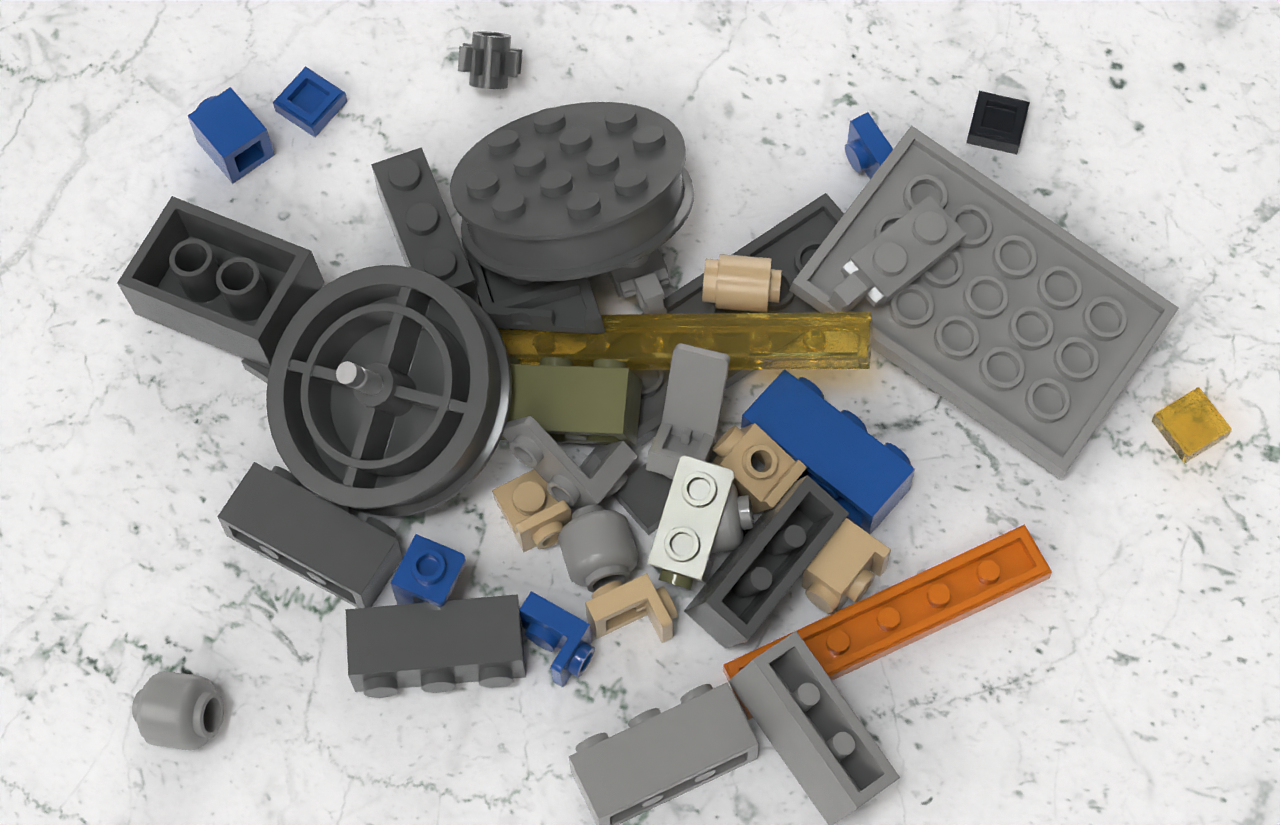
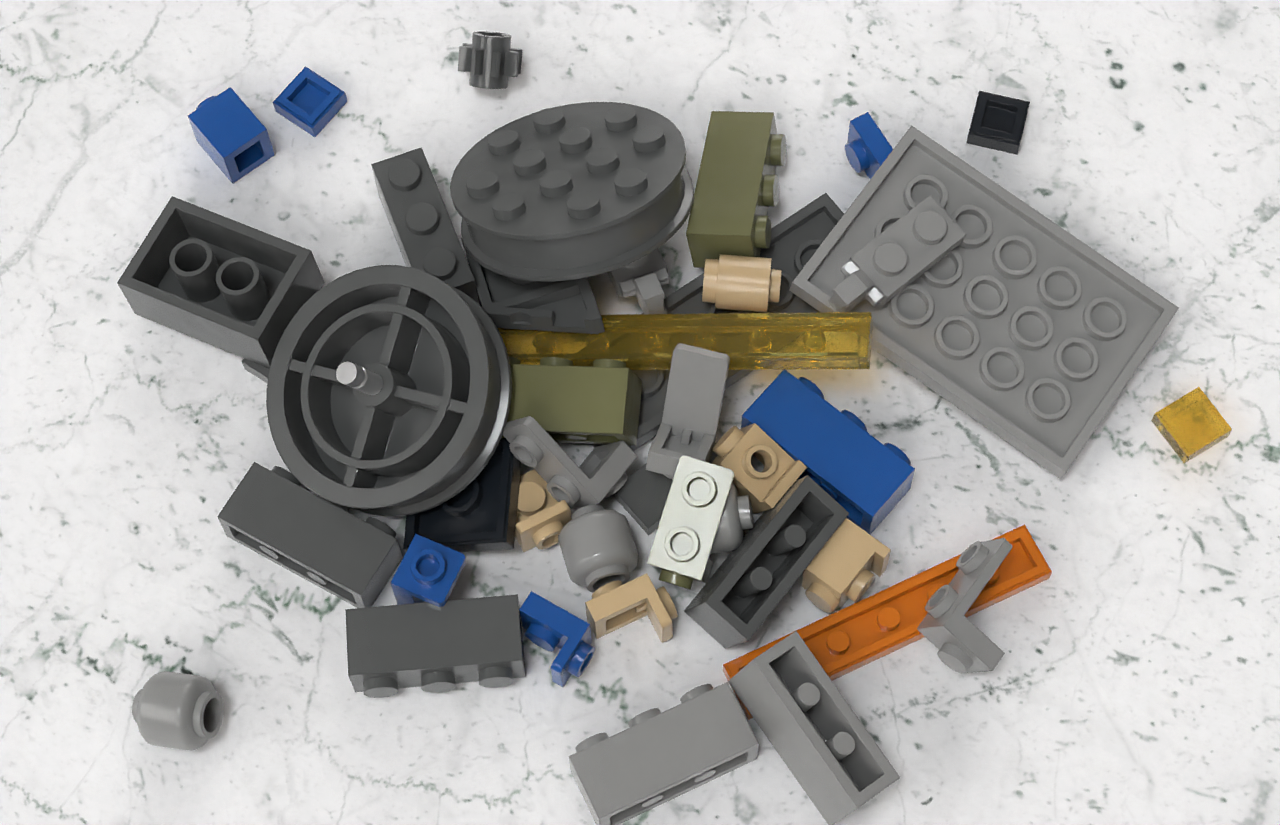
none -> black tile [403,438,521,552]
none -> olive brick [686,111,786,268]
none -> light grey bracket [917,538,1013,674]

